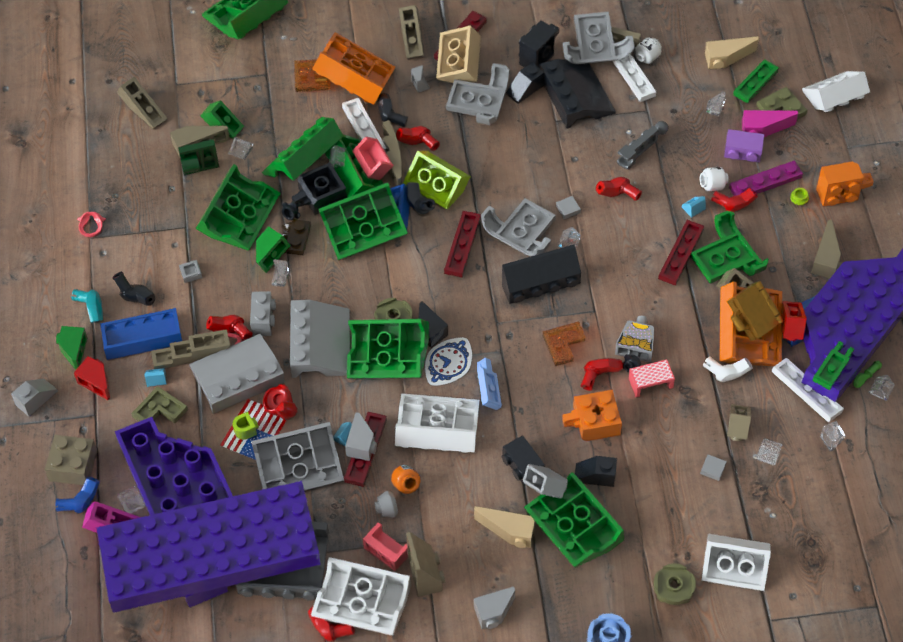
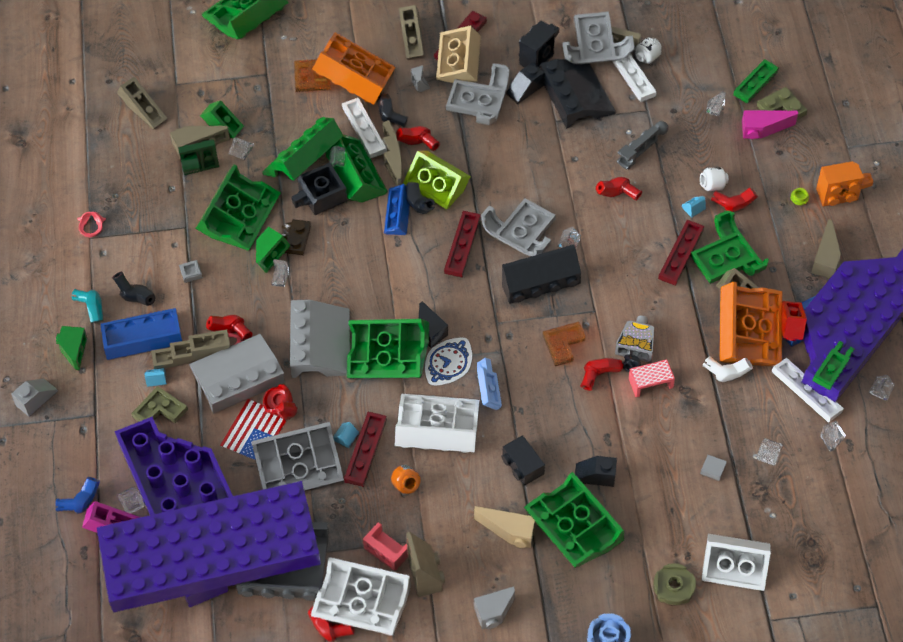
dark tan brick [45,435,98,485] -> none
red slope [74,356,110,400] -> none
lime plate [233,412,259,440] -> none
light grey brick [250,291,276,336] -> none
black plate [282,202,301,220] -> none
green piece [319,182,408,261] -> none
light grey slope [345,412,377,461] -> none
coral panel [352,137,394,180] -> none
olive plate [374,298,413,320] -> none
light grey cone [374,490,398,518] -> none
light grey brick [523,464,567,498] -> none
light grey tile [556,196,581,219] -> none
orange hinge [562,390,622,441] -> none
tan slope [705,36,759,69] -> none
medium lavender brick [724,129,764,162] -> none
pearl gold piece [727,281,784,341] -> none
dark tan slope [727,404,751,441] -> none
magenta plate [729,160,803,196] -> none
white slope [802,71,870,112] -> none
bright green piece [853,361,882,388] -> none

